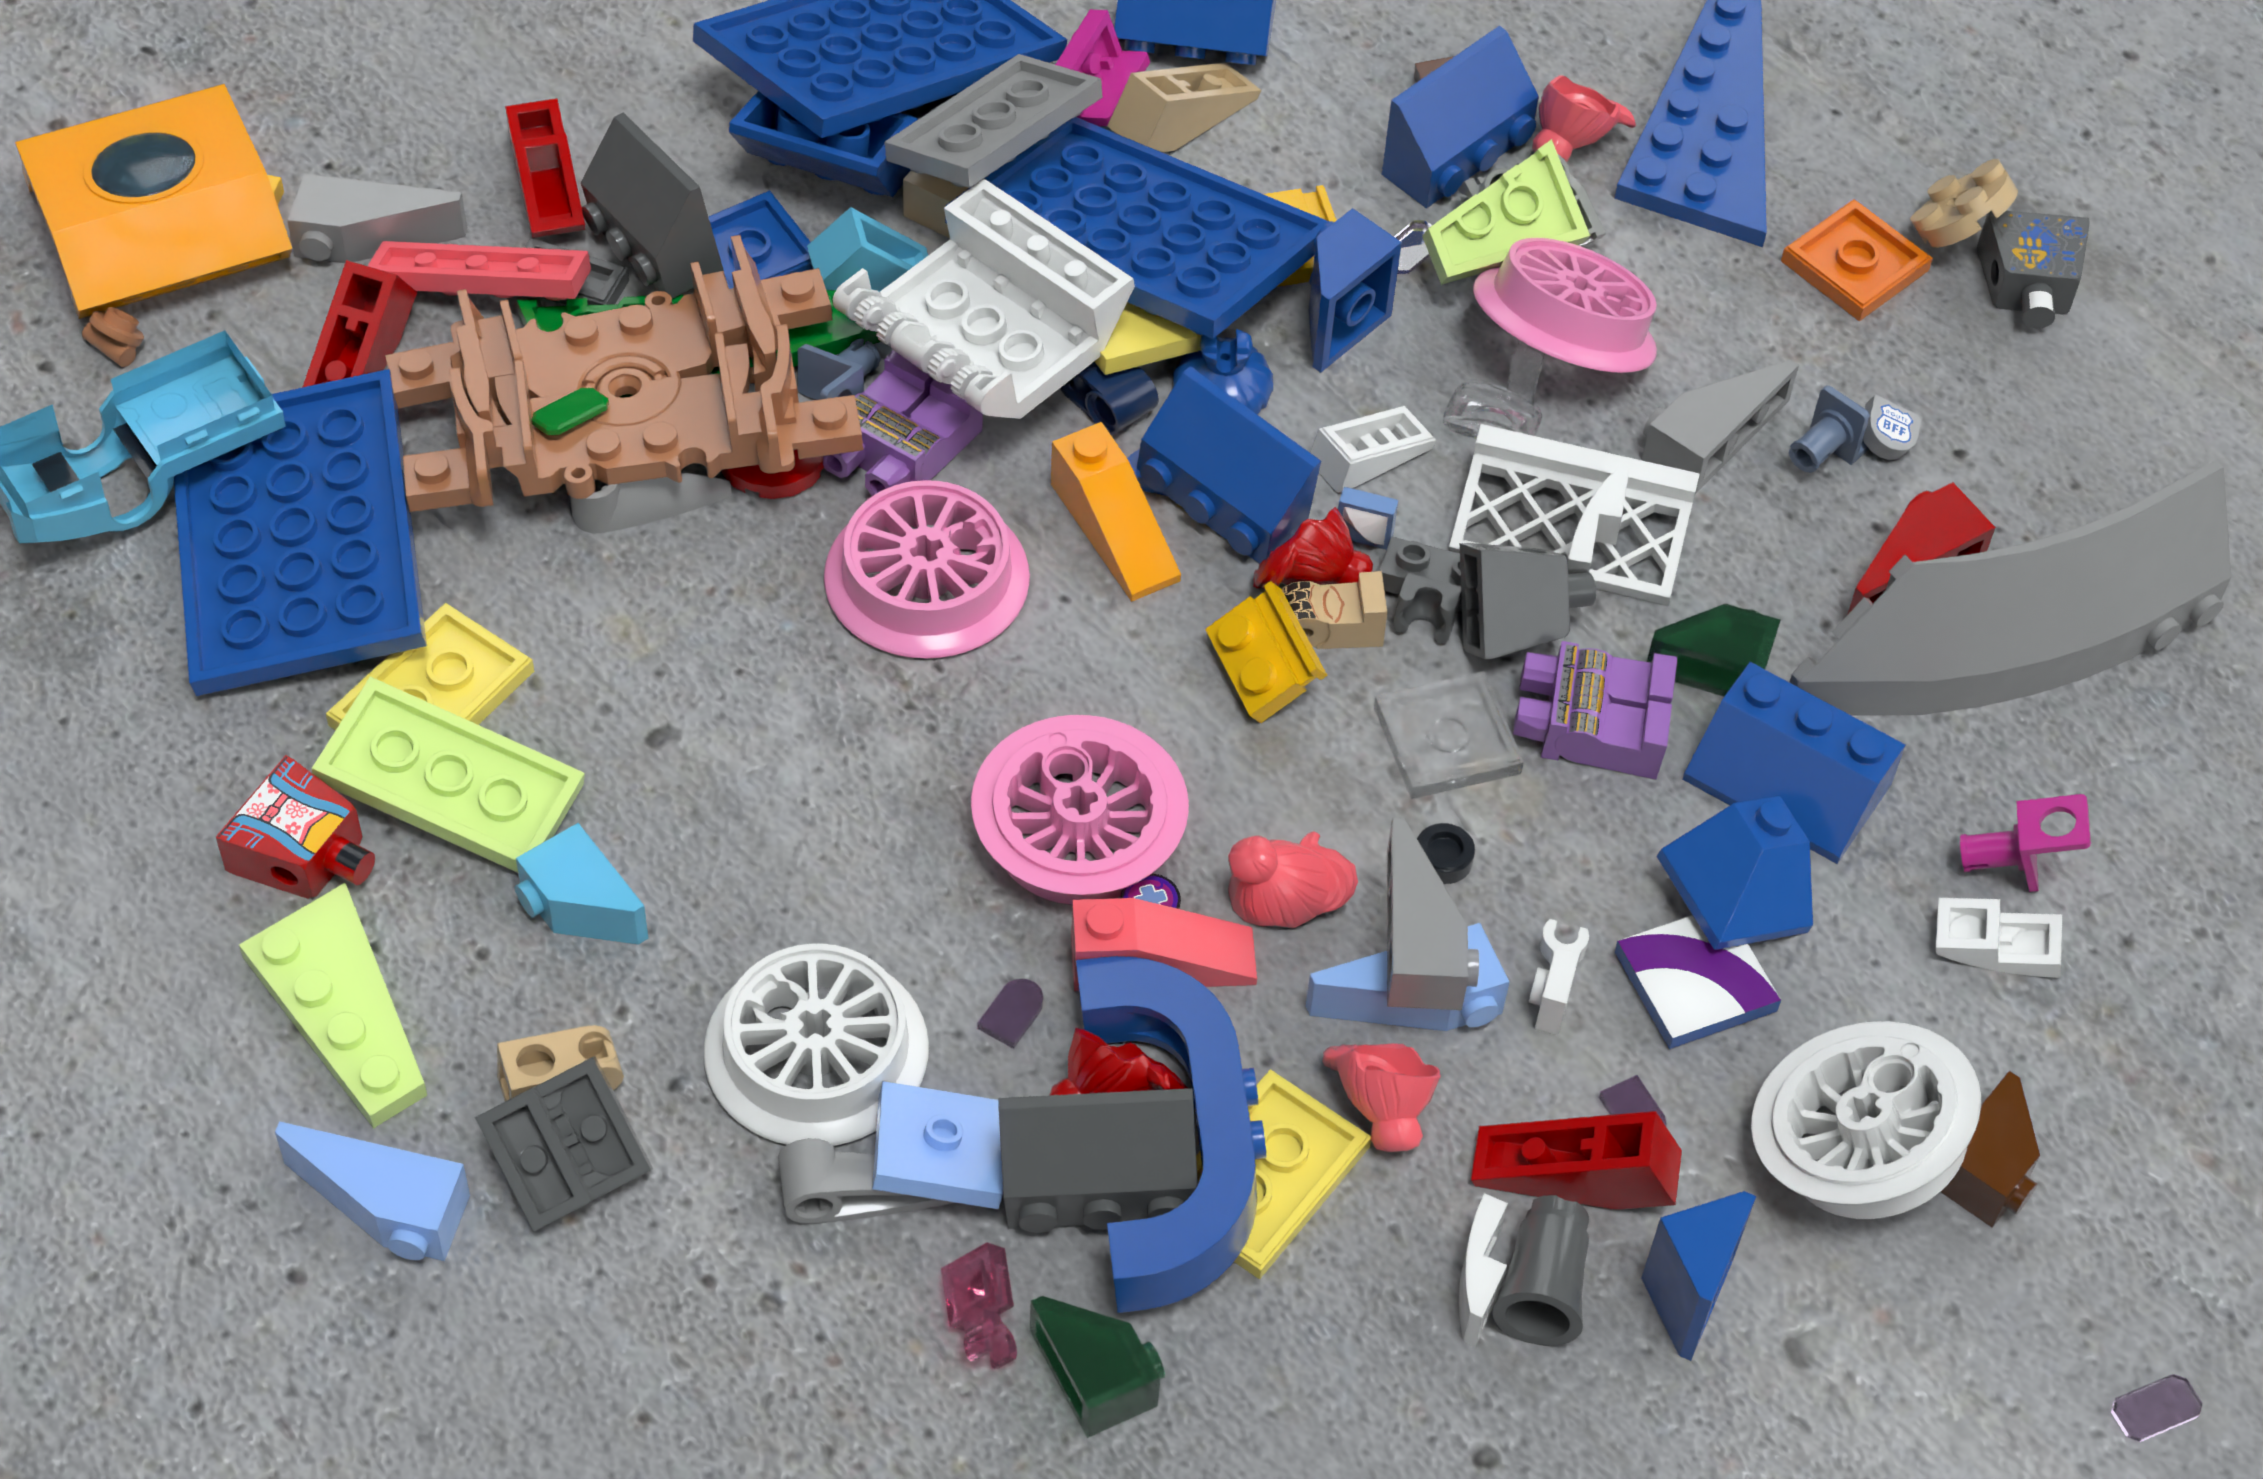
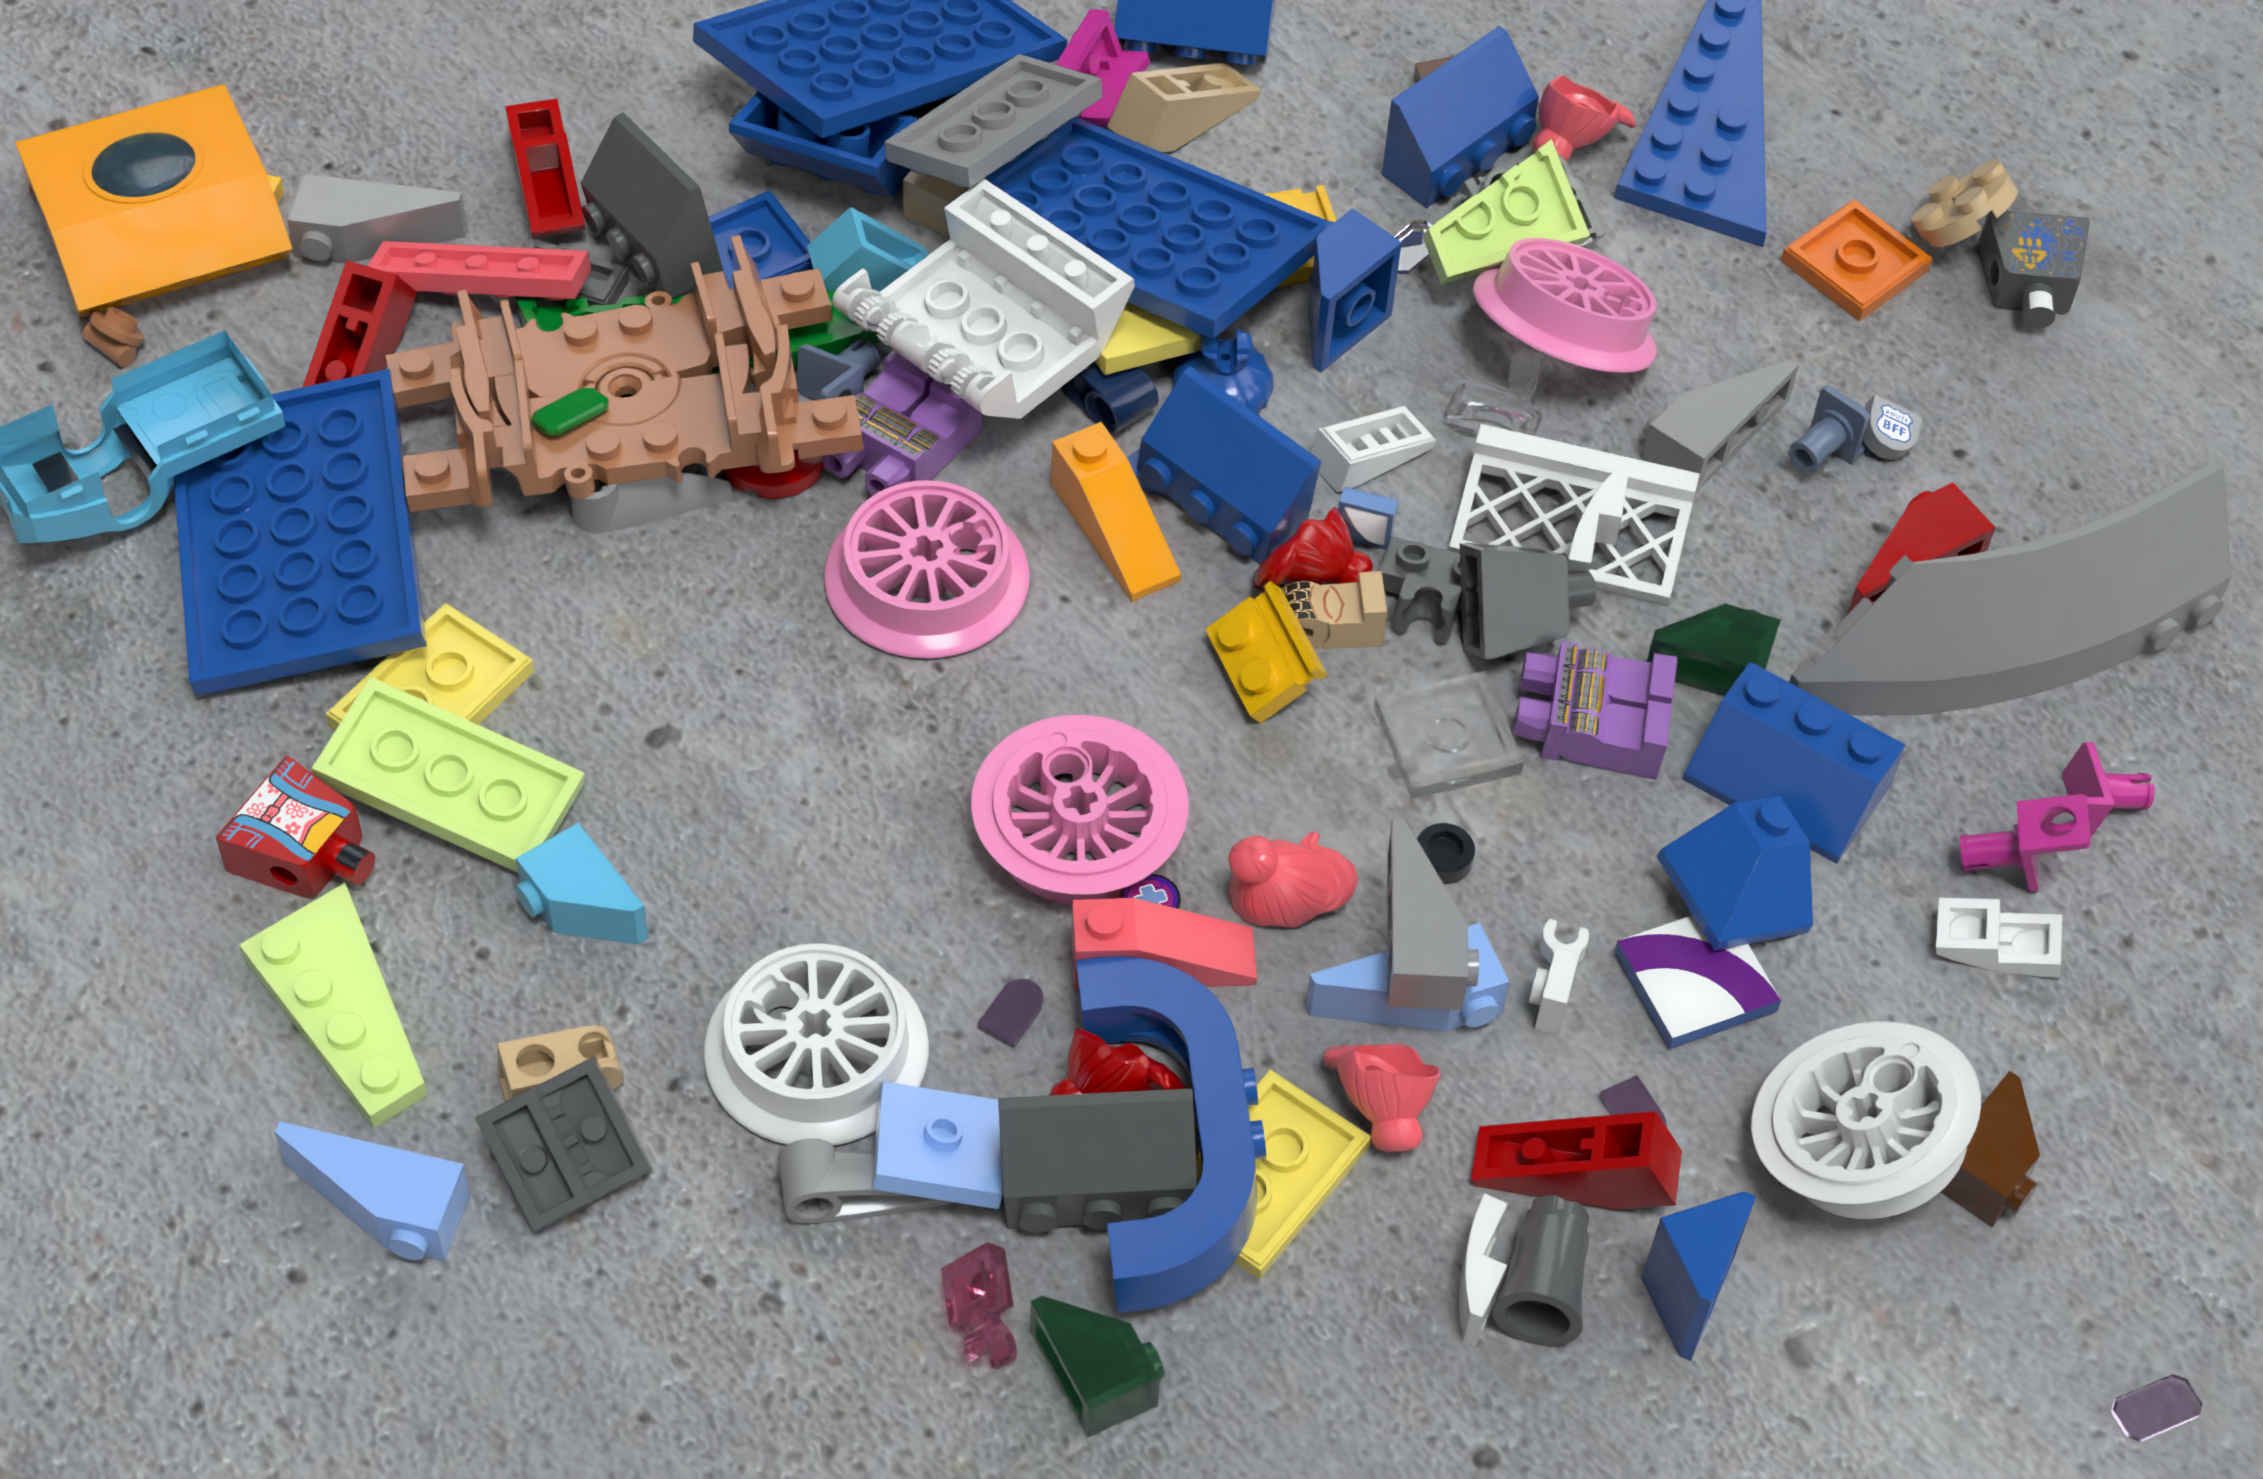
none -> dark pink bracket [2041,742,2155,837]

